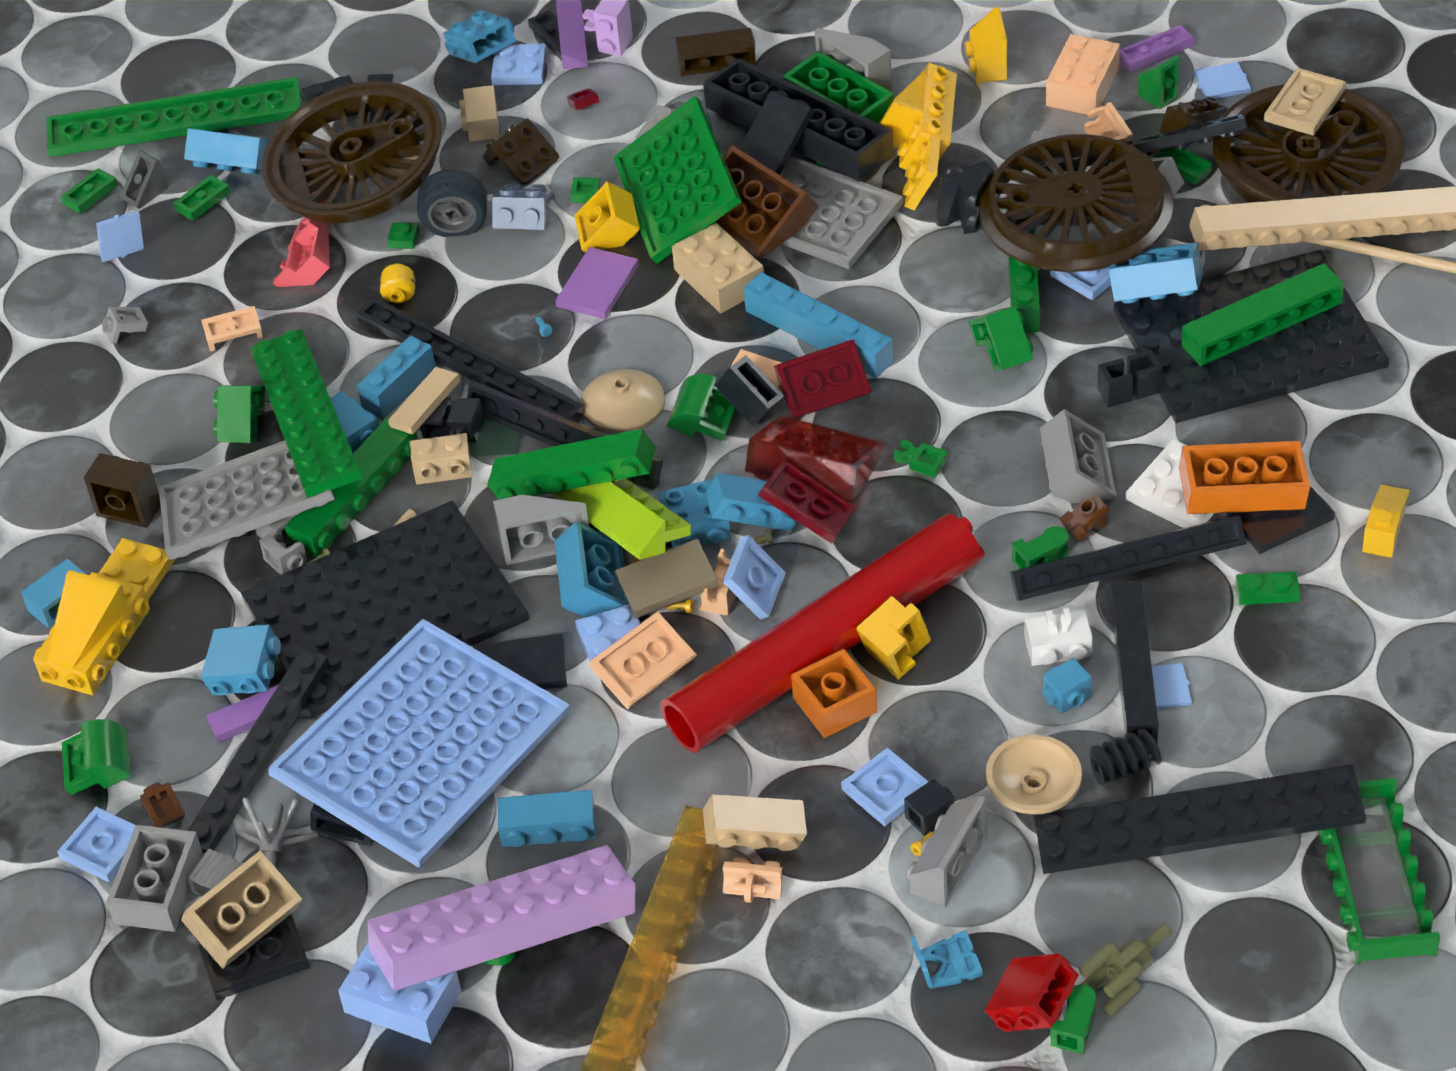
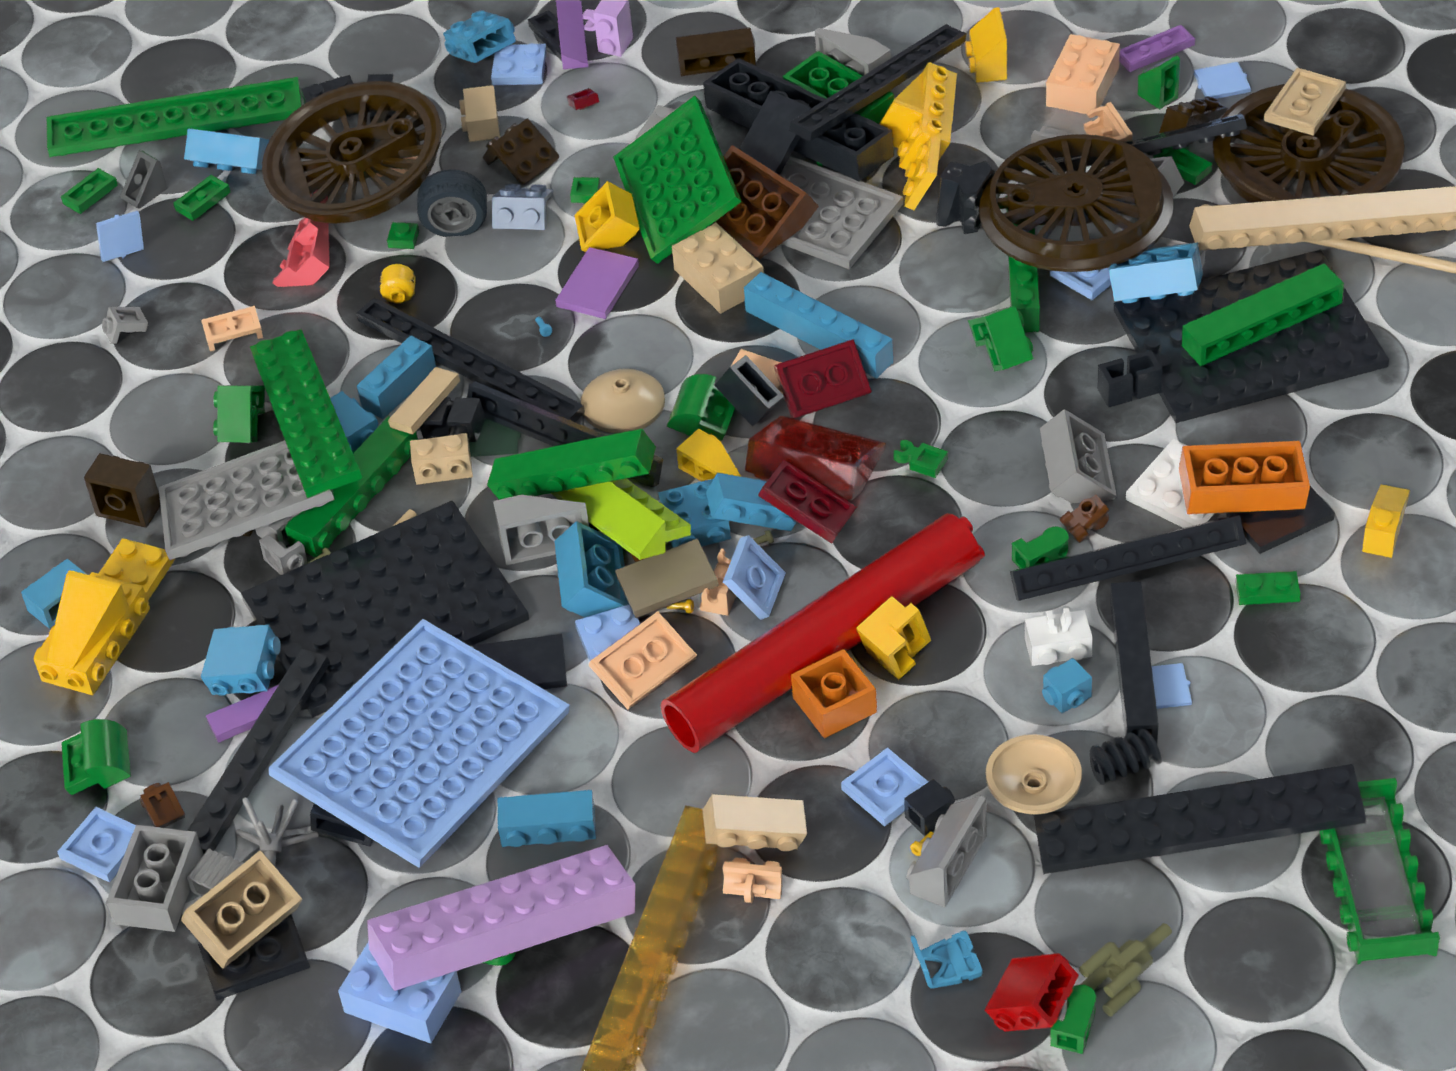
none -> yellow slope [676,429,741,482]
none -> black plate [789,24,967,141]

